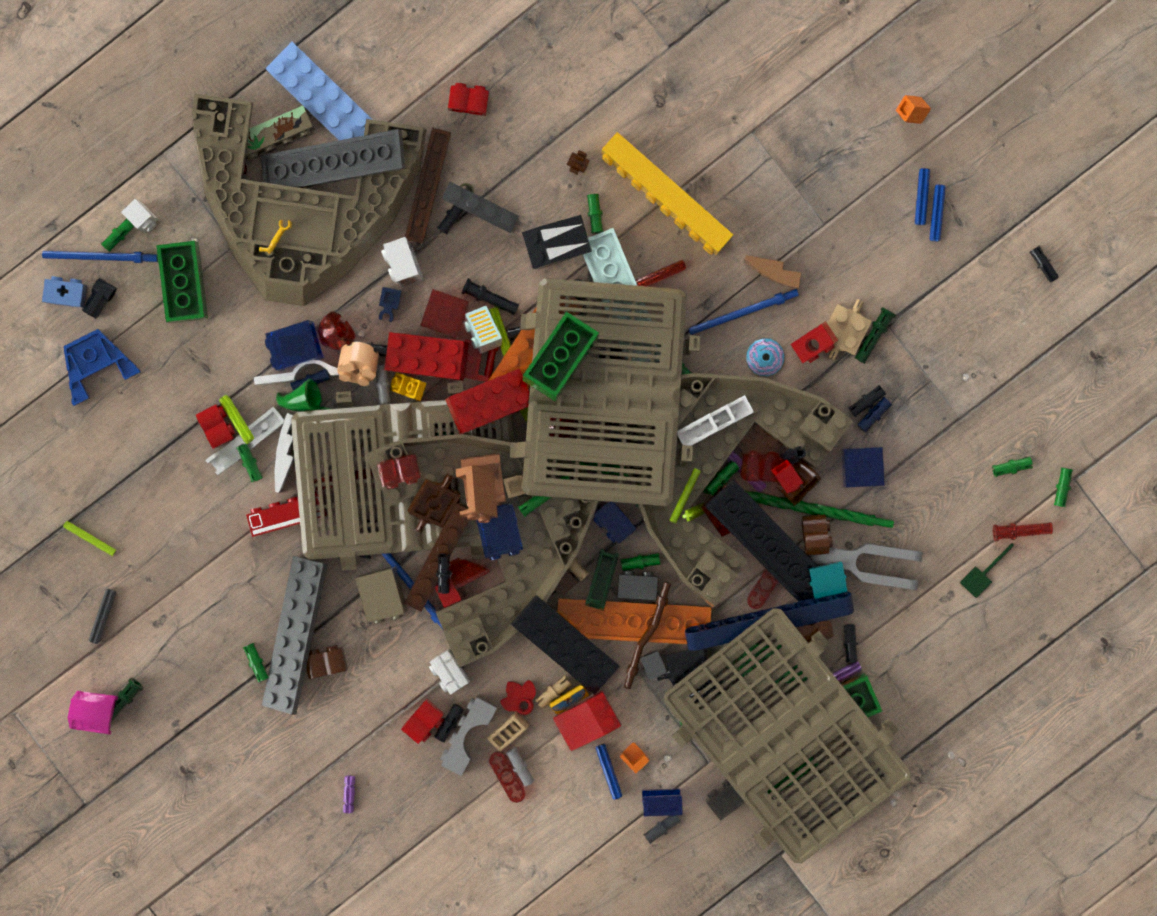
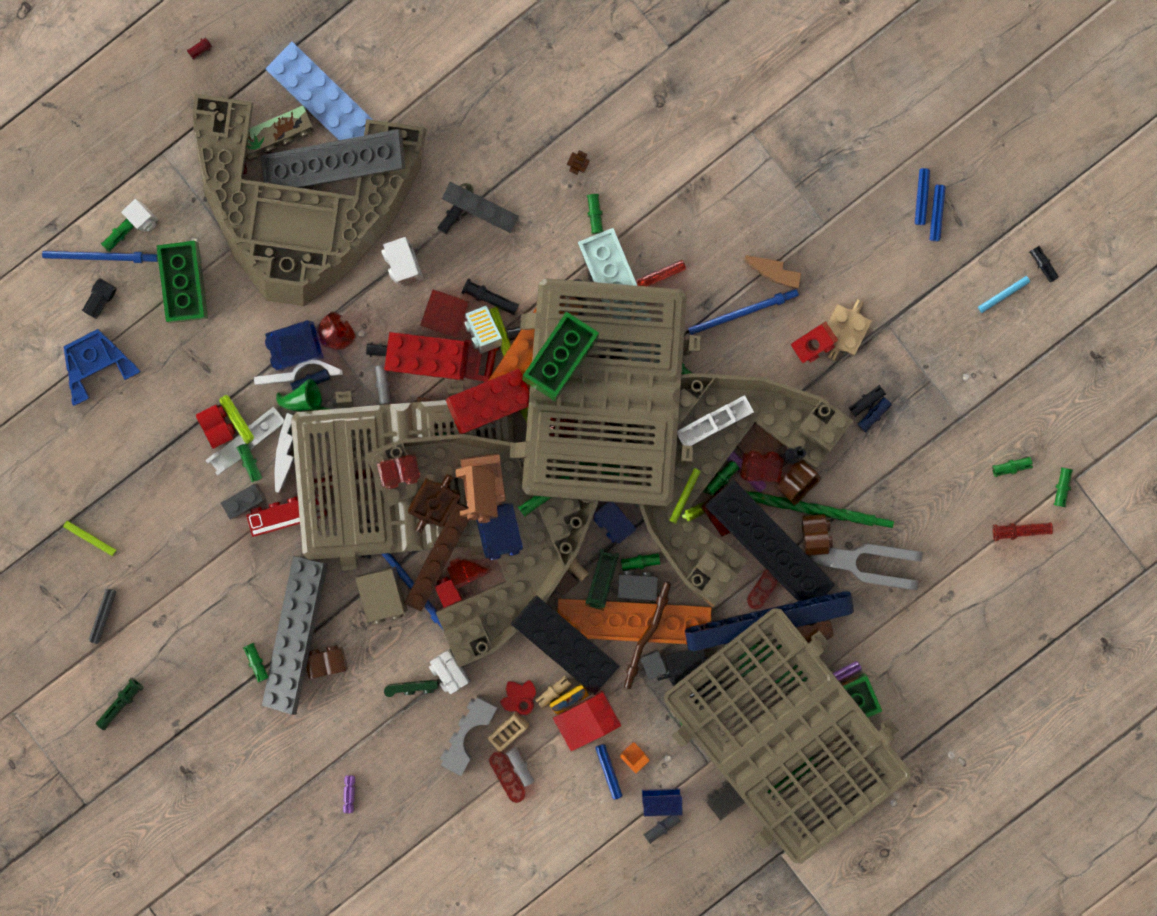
medium blue brick [42,276,87,308] -> none
dark pink slope [67,690,118,735] -> none
yellow piece [259,219,292,254] -> none
light nougat brick [337,342,379,386] -> none
dark blue plate [379,287,402,322] -> none
yellow slope [390,373,426,401] -> none
red brick [401,699,444,744] -> none
reddish brown plate [405,127,451,244] -> none
black pin [434,703,464,743] -> none
black pin [436,553,452,594] -> none
red brick [448,83,489,116] -> none
tan plate [503,474,526,498] -> none
black slope [522,215,592,269] -> none
yellow brick [601,132,733,255] -> none
dish [746,338,784,376] -> none
red brick [771,460,803,494] -> none
teal piece [809,561,847,599] -> none
clear blue brick [841,447,885,488] -> none
black axle [843,624,858,663] -> none
dark green pin [854,307,896,364] -> none
orange panel [896,95,931,124] -> none
dark green piece [960,543,1014,598] -> none
none -> dark red pin [187,37,212,60]
none -> dark grey brick [221,483,266,520]
none -> dark green plate [384,679,439,697]
none -> medium azure bar [978,276,1030,313]

